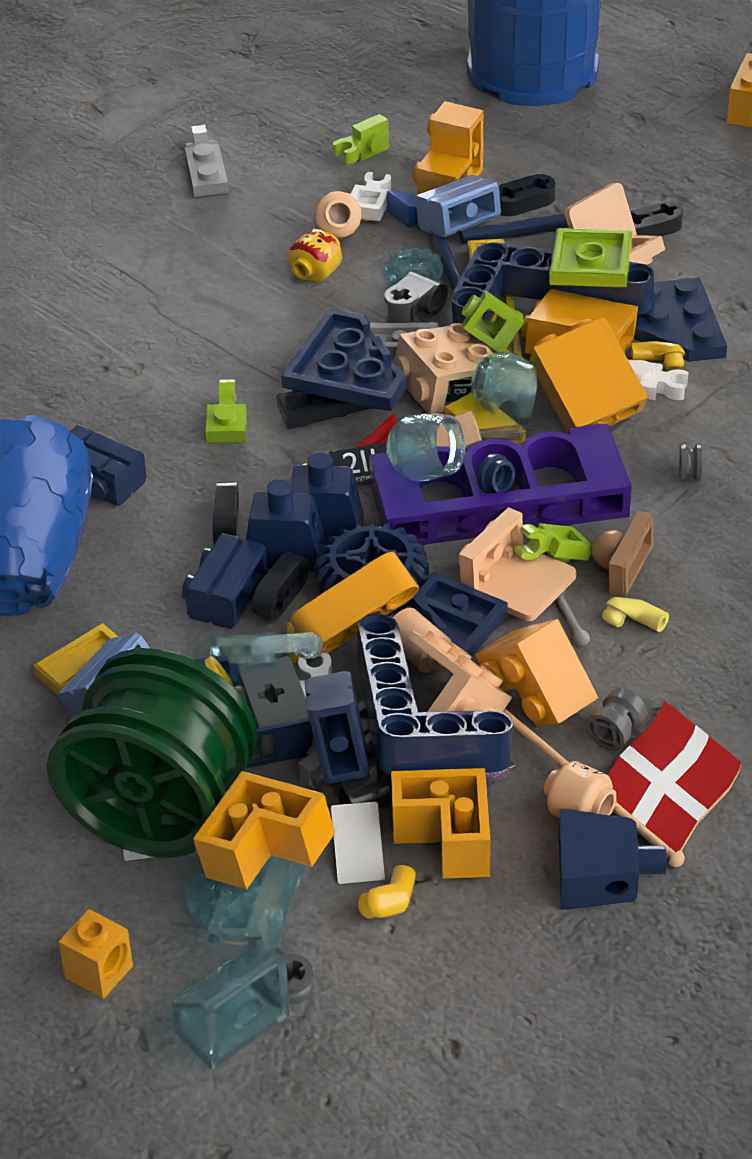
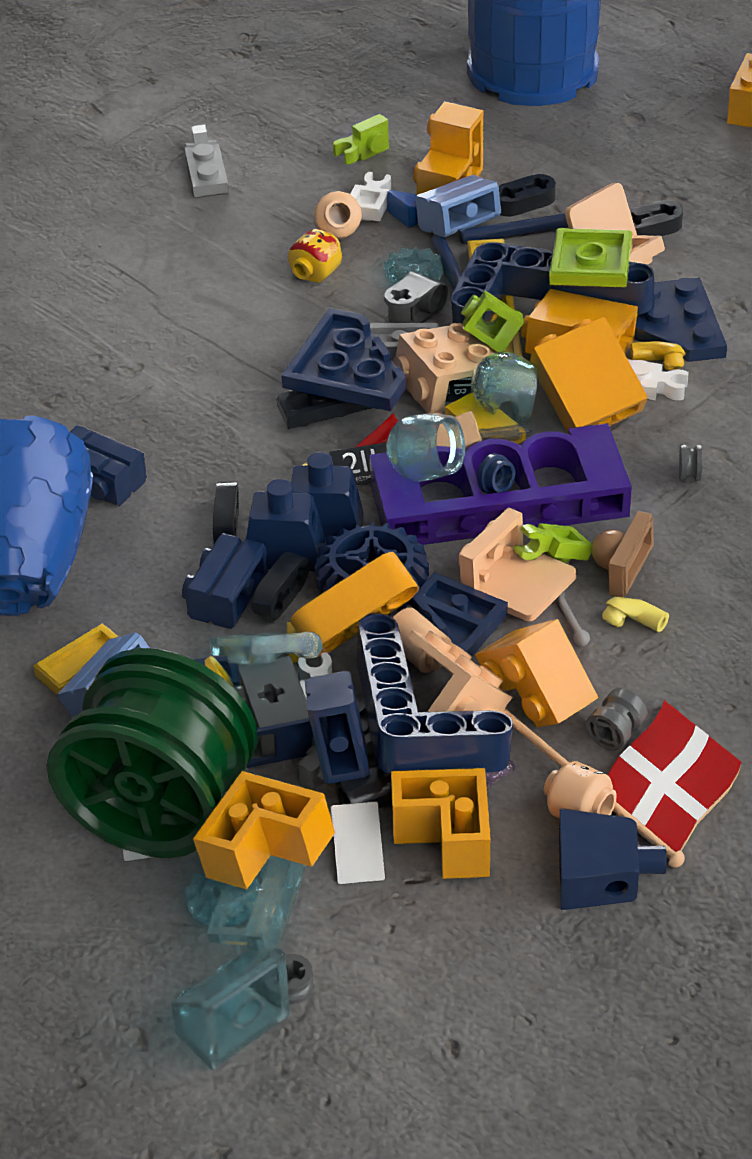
light orange brick [58,909,133,999] -> none
lime plate [206,379,247,443] -> none
yellow arm [357,865,416,919] -> none

